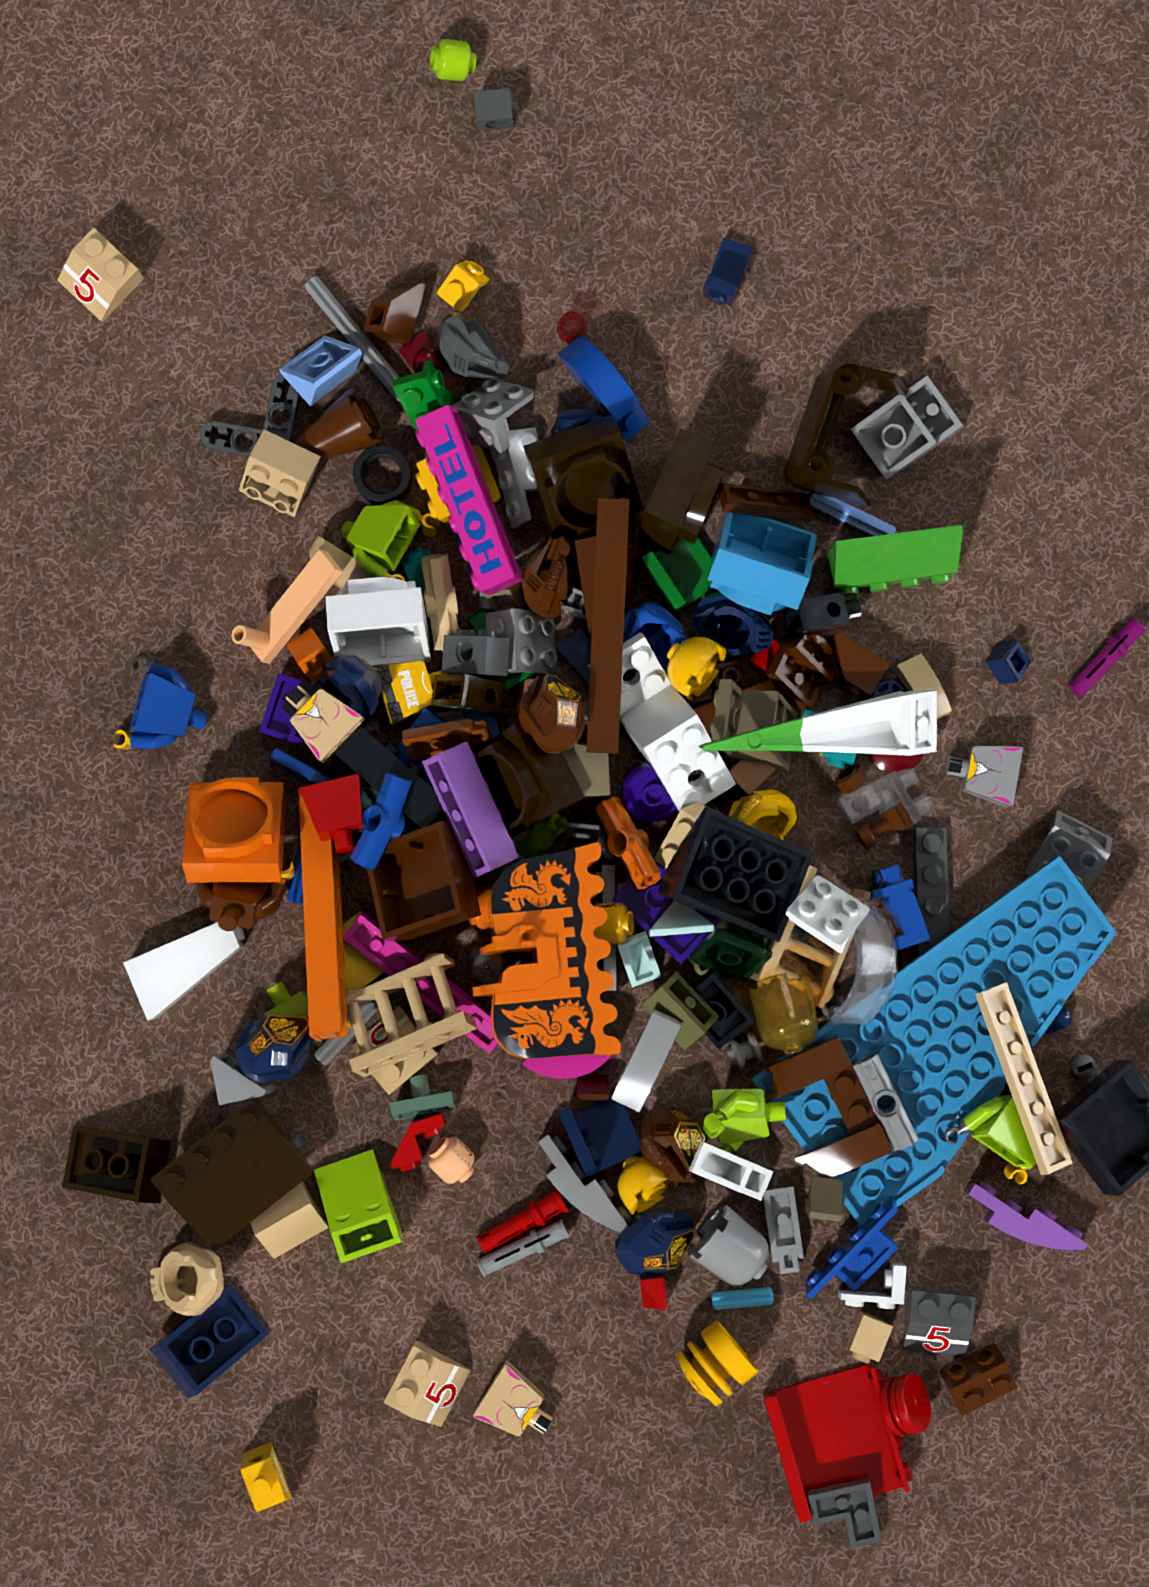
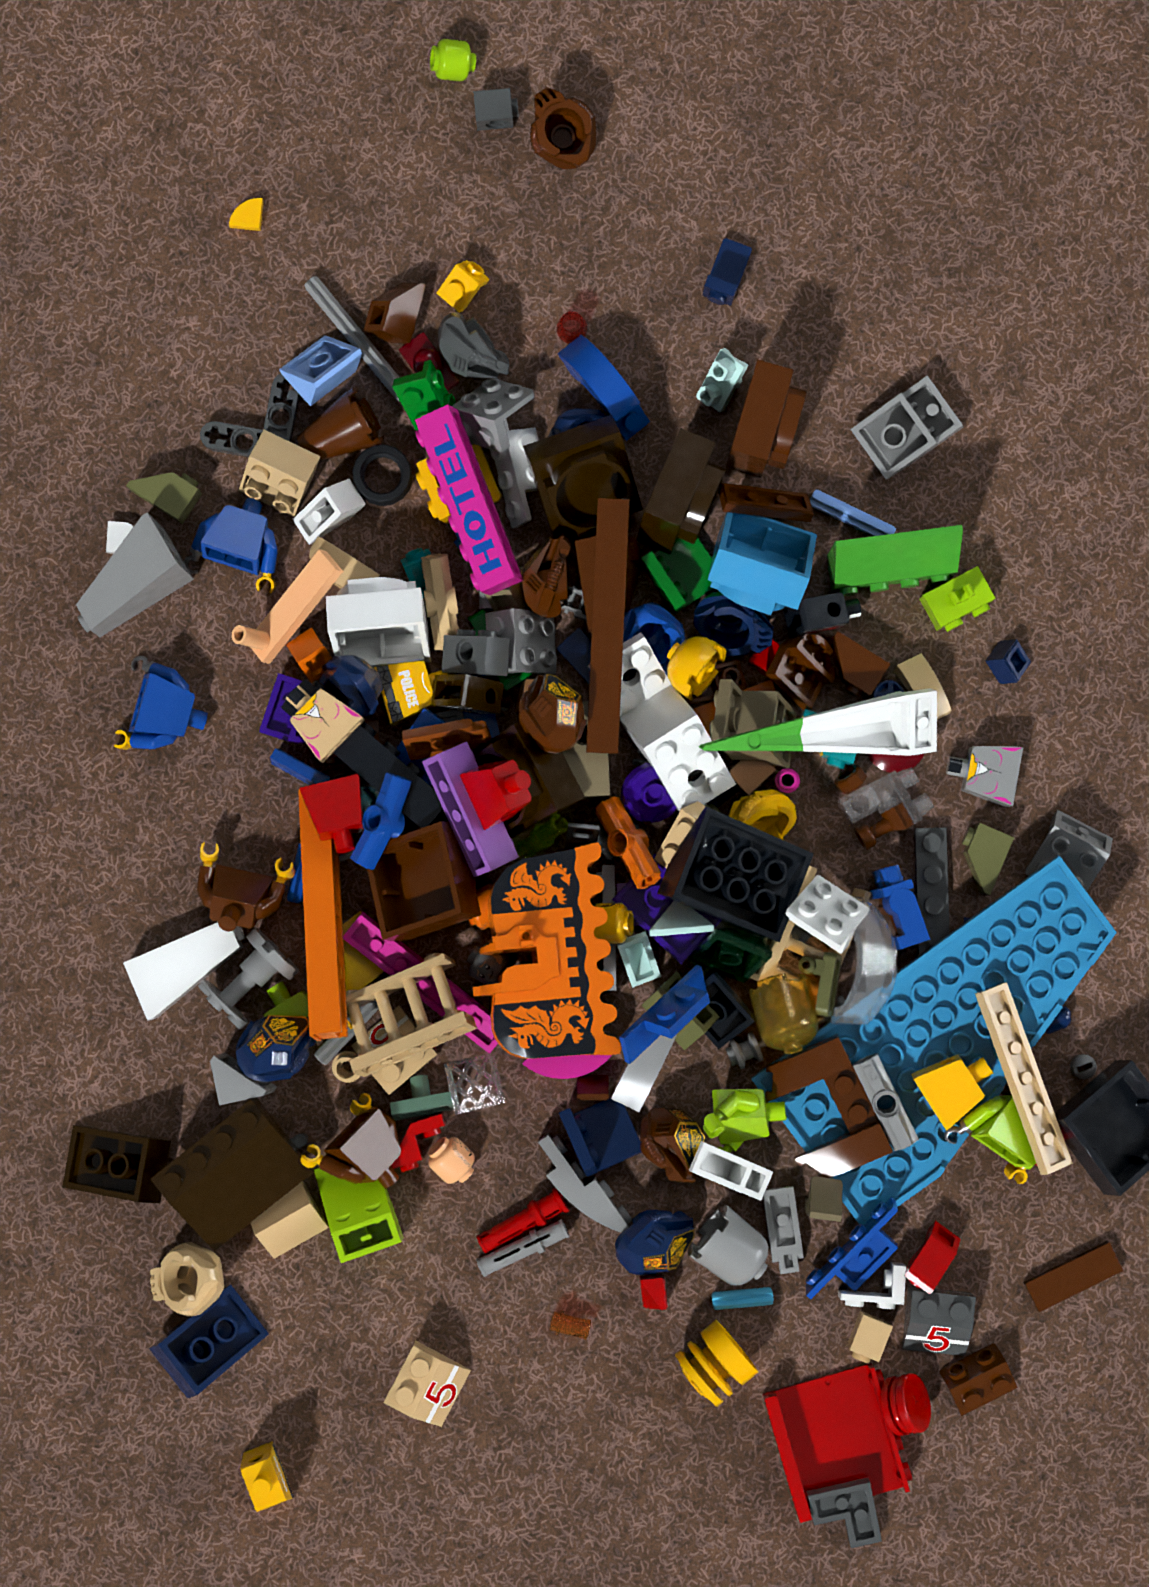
tan slope [57,228,144,322] -> none
orange container [182,777,287,883] -> none
lime torso [341,500,439,581] -> none
tan torso [473,1360,553,1437] -> none
yellow cylinder [617,1155,679,1215] -> none
dark brown windscreen [785,364,908,507] -> none
medium lavender slope [964,1181,1088,1250] -> none
magenta pin [1068,618,1146,699] -> none
none -> light grey slope [76,512,194,637]
none -> white tile [106,521,133,554]
none -> olive slope [126,472,202,524]
none -> blue torso [184,498,278,593]
none -> light grey piece [198,928,299,1029]
none -> yellow tile [229,198,264,231]
none -> white slope [292,479,366,545]
none -> torso [301,1093,401,1189]
none -> tan plate [332,1051,361,1083]
none -> clear window [444,1052,505,1115]
none -> red torso [460,759,532,830]
none -> reddish brown helmet [530,87,596,169]
none -> clear orange pin [549,1310,591,1340]
none -> blue bracket [619,965,710,1064]
none -> light aqua hips [696,348,748,412]
none -> reddish brown container [726,359,807,478]
none -> dark pink pin [775,768,800,793]
none -> olive piece [798,952,842,1018]
none -> red slope [904,1220,961,1294]
none -> yellow torso [911,1054,993,1130]
none -> lime brick [919,566,996,632]
none -> olive slope [962,823,1014,896]
none -> reddish brown tile [1023,1241,1123,1312]

